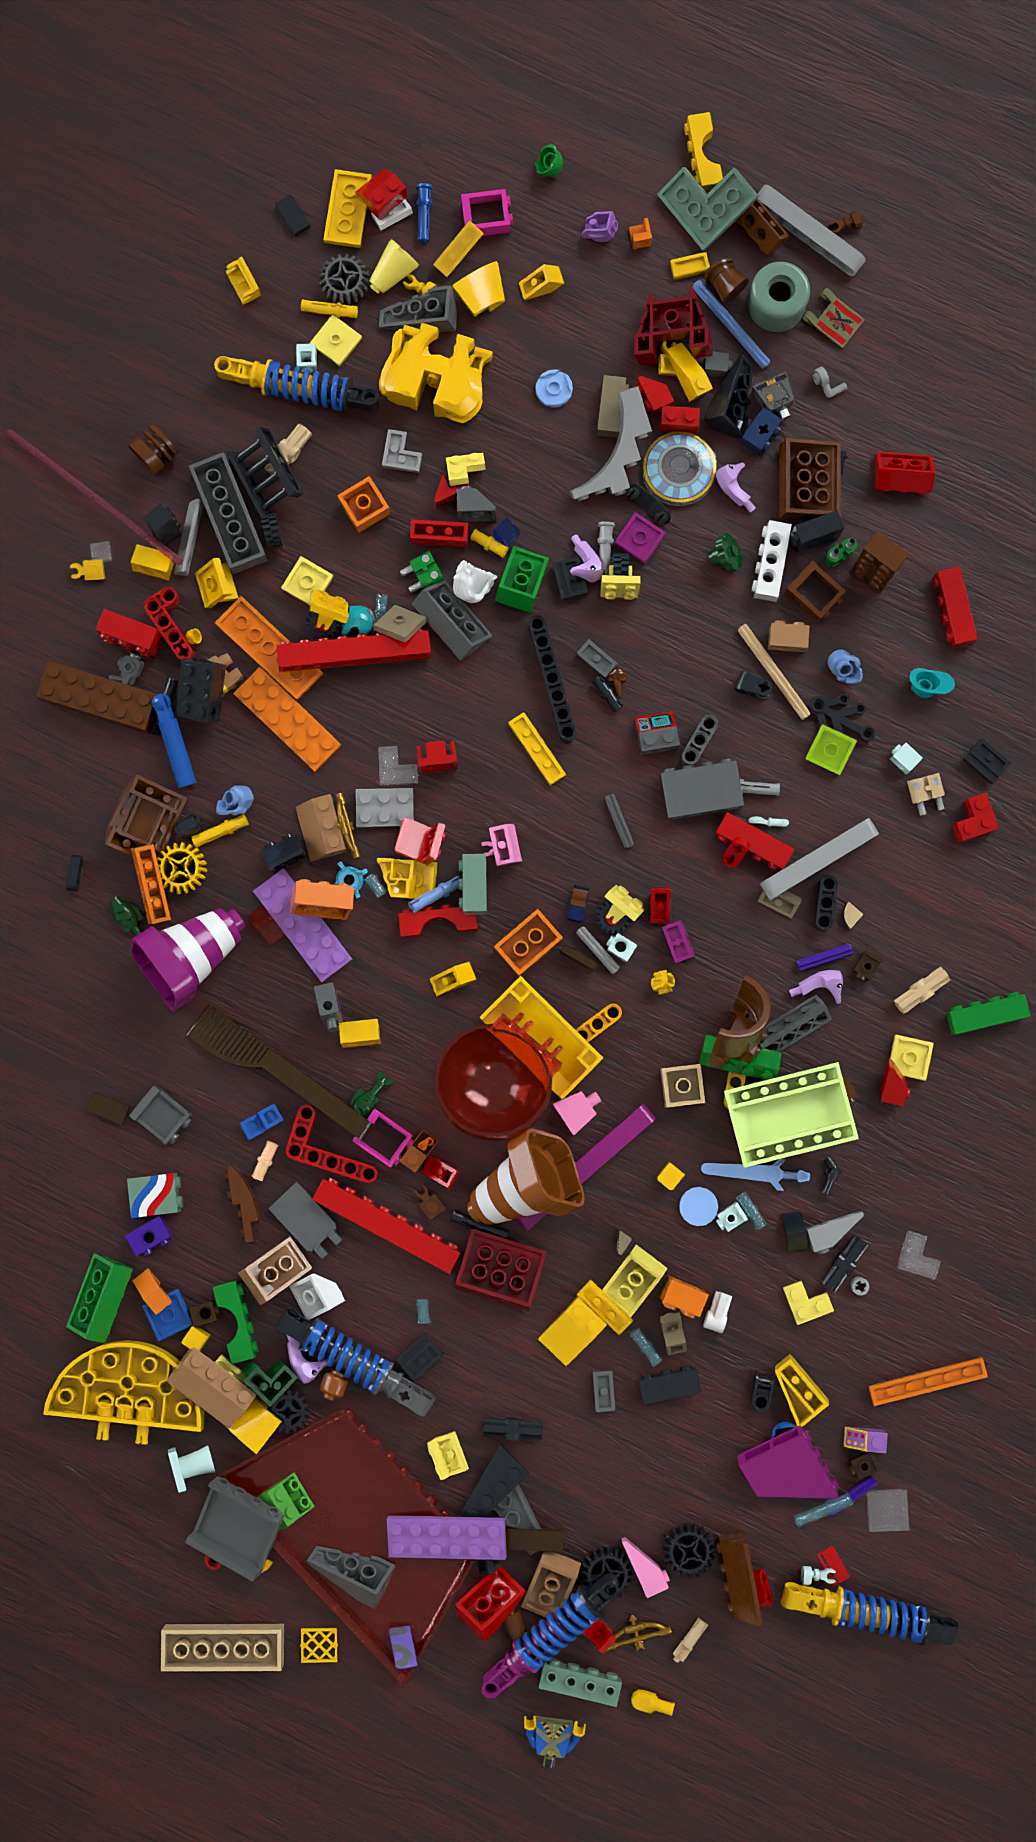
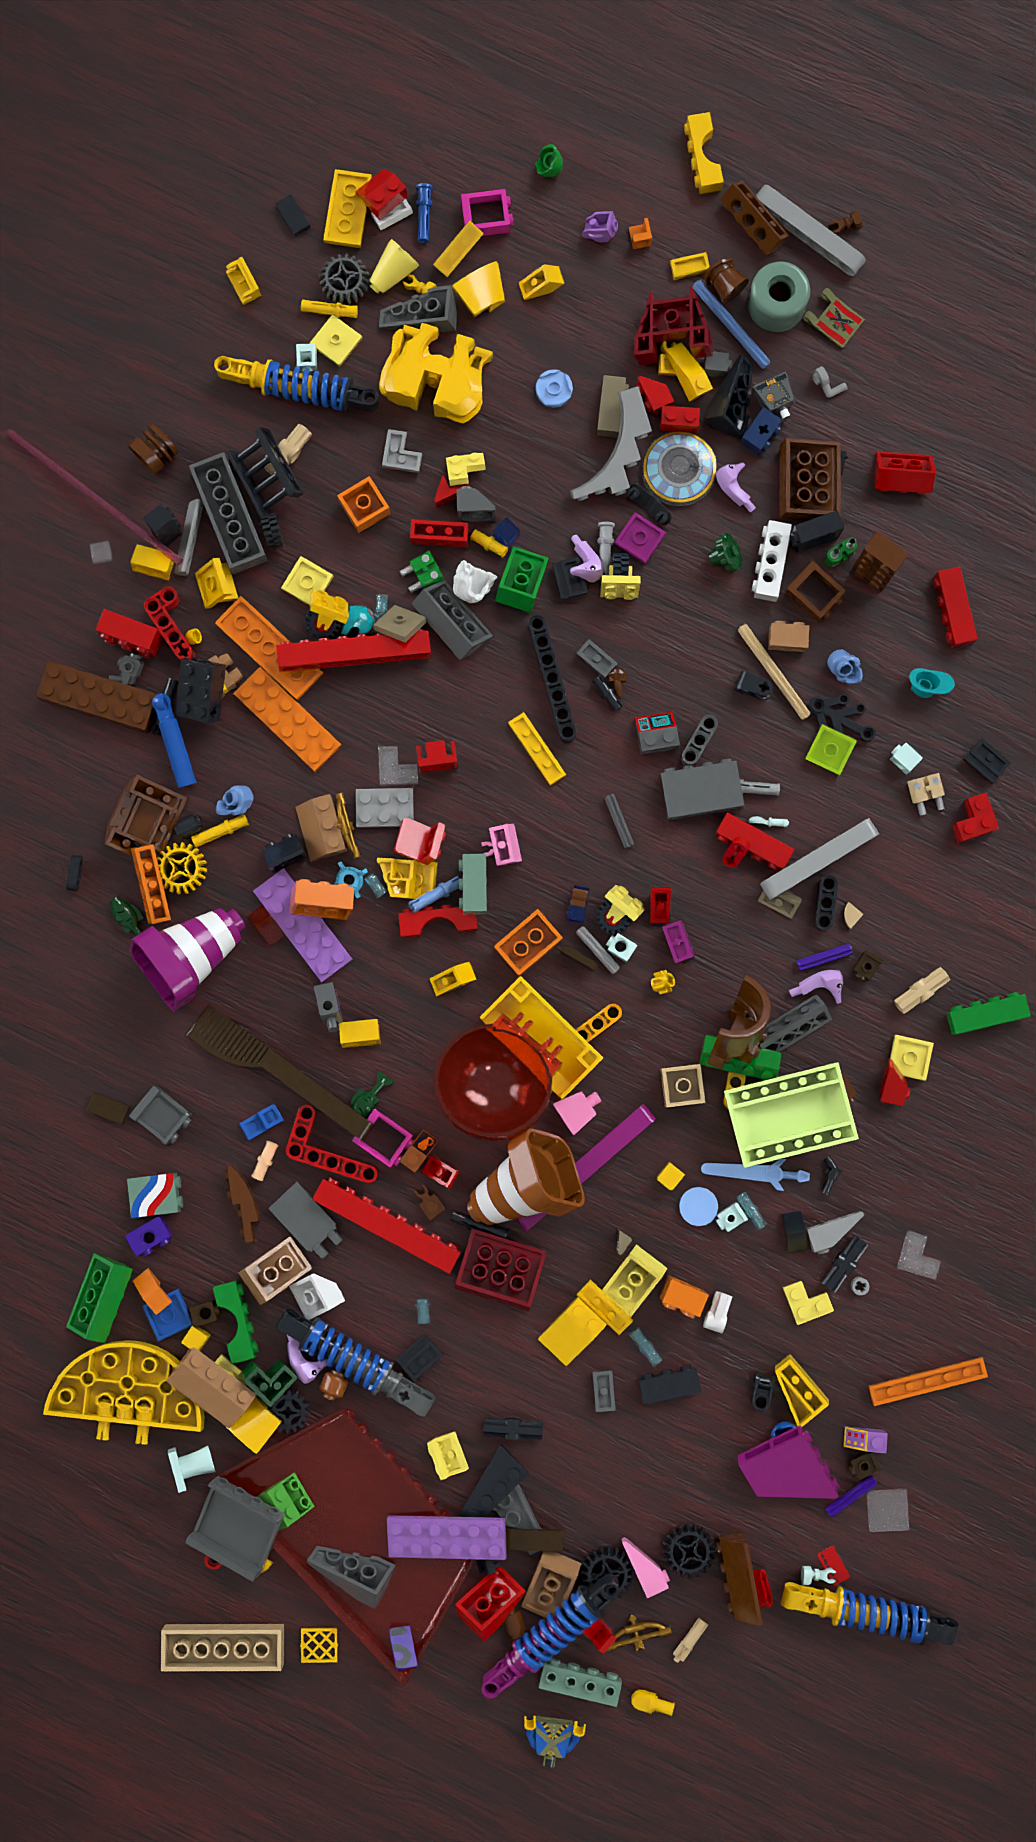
yellow plate [70,559,105,580] -> none
sand green plate [657,167,759,251] -> none
dark tan brick [660,1312,687,1356] -> none
clear light blue pin [794,1493,853,1527] -> none

